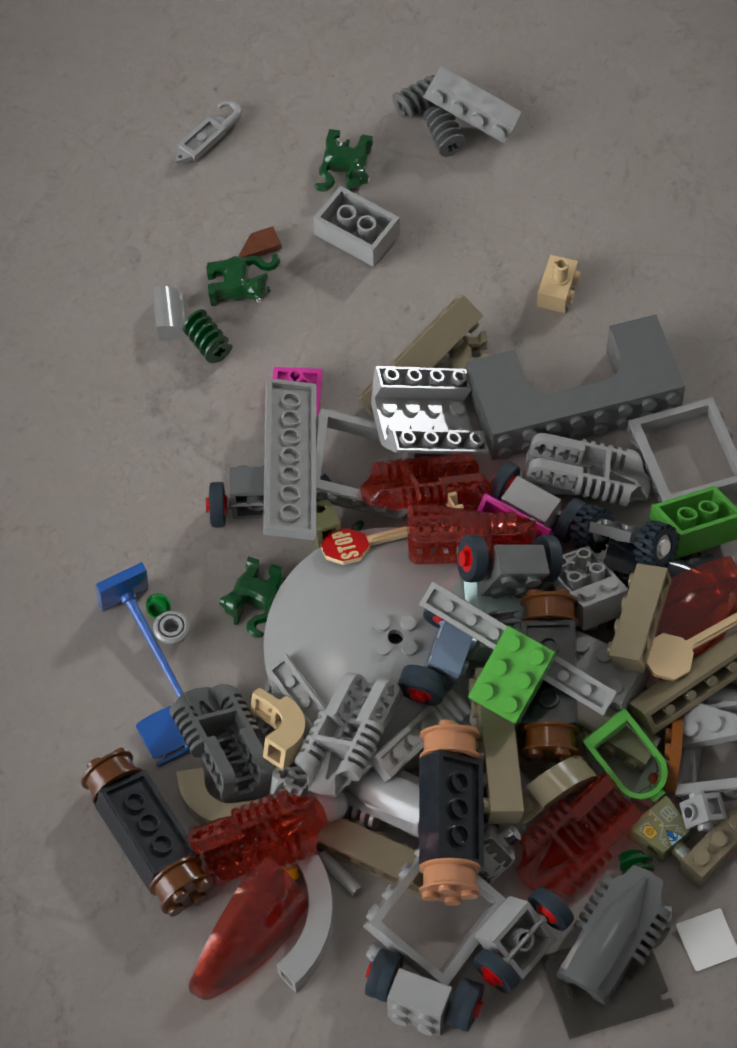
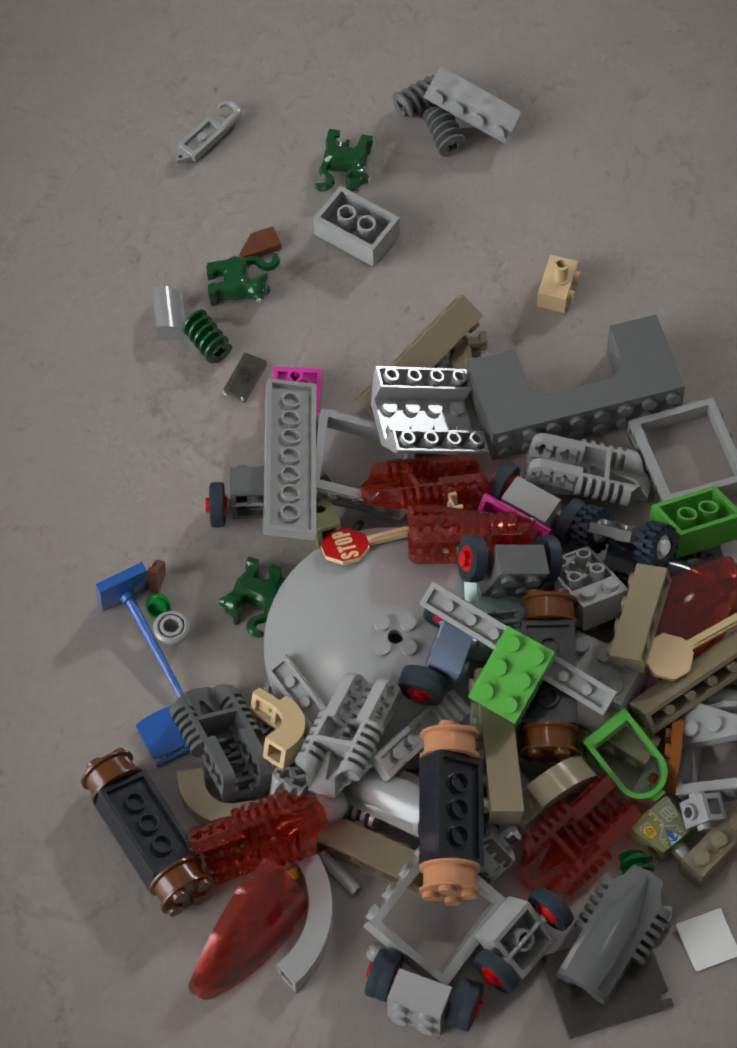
none -> copper tile [147,560,166,594]
none -> clear smoke plate [223,352,267,403]

